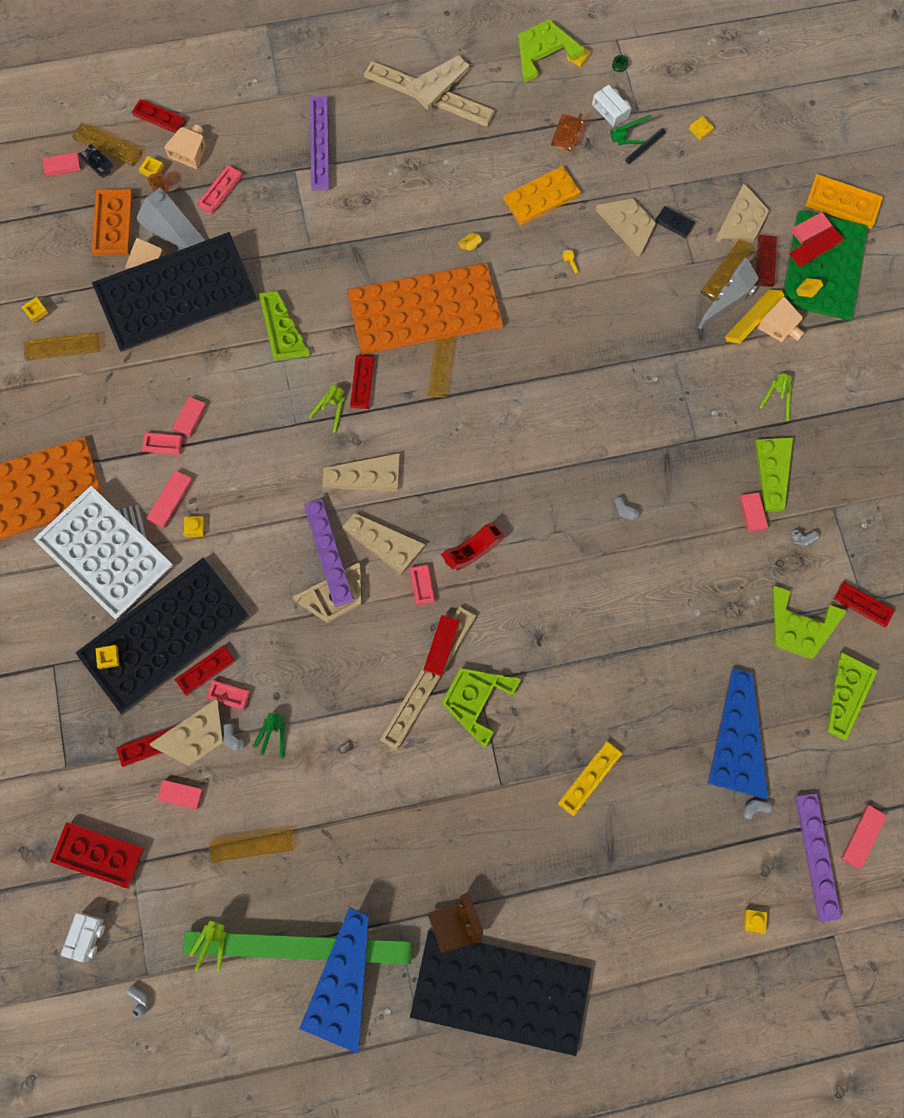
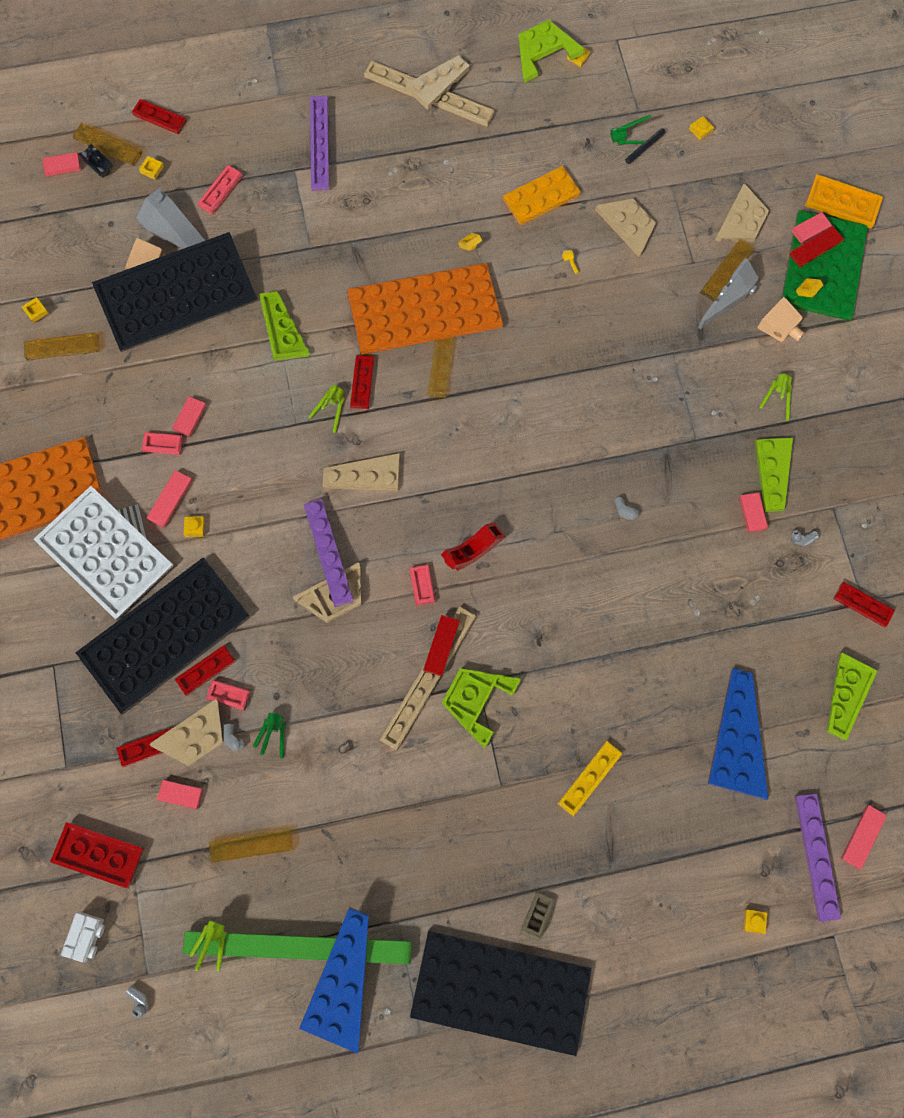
orange plate [92,189,133,256] -> none
yellow plate [95,645,119,669] -> none
clear orange bush [148,172,168,194] -> none
light nougat torso [165,124,206,169] -> none
tan wing [342,513,425,575] -> none
reddish brown bracket [428,893,483,953] -> none
clear orange bracket [551,113,584,151] -> none
white brick [592,85,631,128] -> none
dark green bush [612,55,628,72] -> none
black plate [655,206,695,239] -> none
yellow tile [725,289,785,344] -> none
light grey arm [743,800,772,819] -> none
clear red plate [755,235,777,287] -> none
lime wing [771,586,846,659] -> none
none -> dark tan slope [520,891,555,942]

